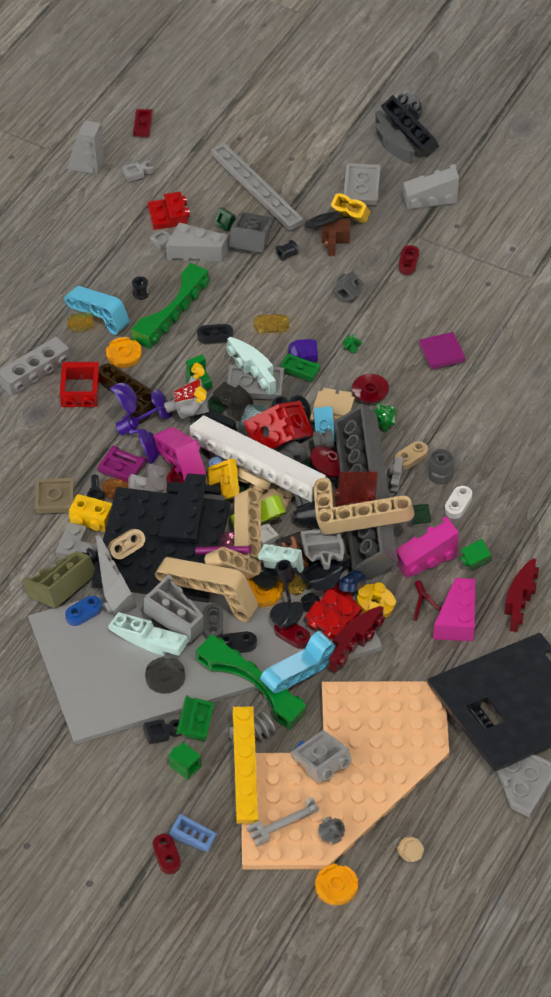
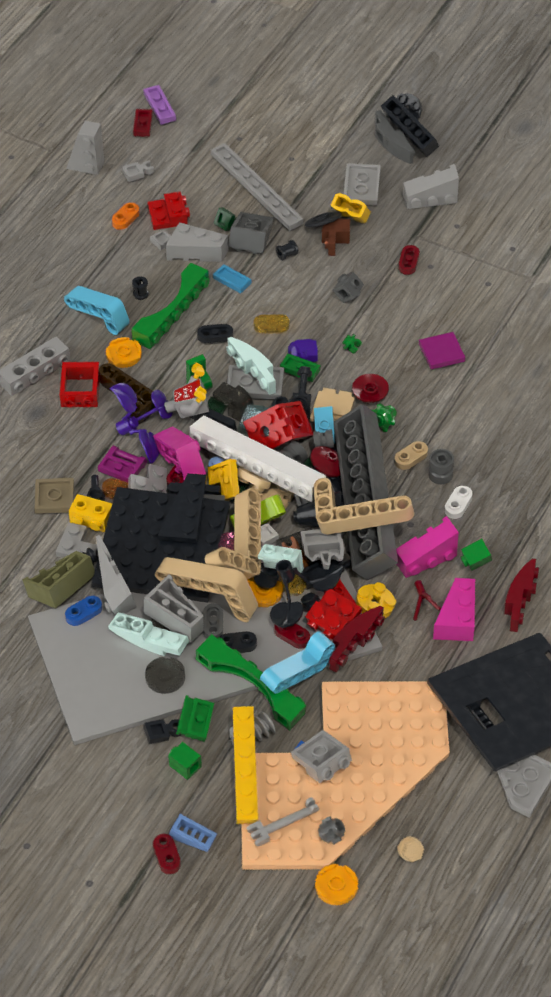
clear yellow brick [67,312,94,332] -> none
tan plate [108,529,145,559] -> none
magenta bar [195,546,252,555] -> none
clear red hinge [335,472,378,506] -> none
dark blue plate [339,570,367,592] -> none
light grey plate [390,457,403,492] -> none
clear green tile [411,504,431,525] -> none
none -> orange plate [112,202,140,230]
none -> medium lavender plate [143,85,176,125]
none -> dark azure tile [213,264,252,294]
none -> black hinge [292,366,312,406]

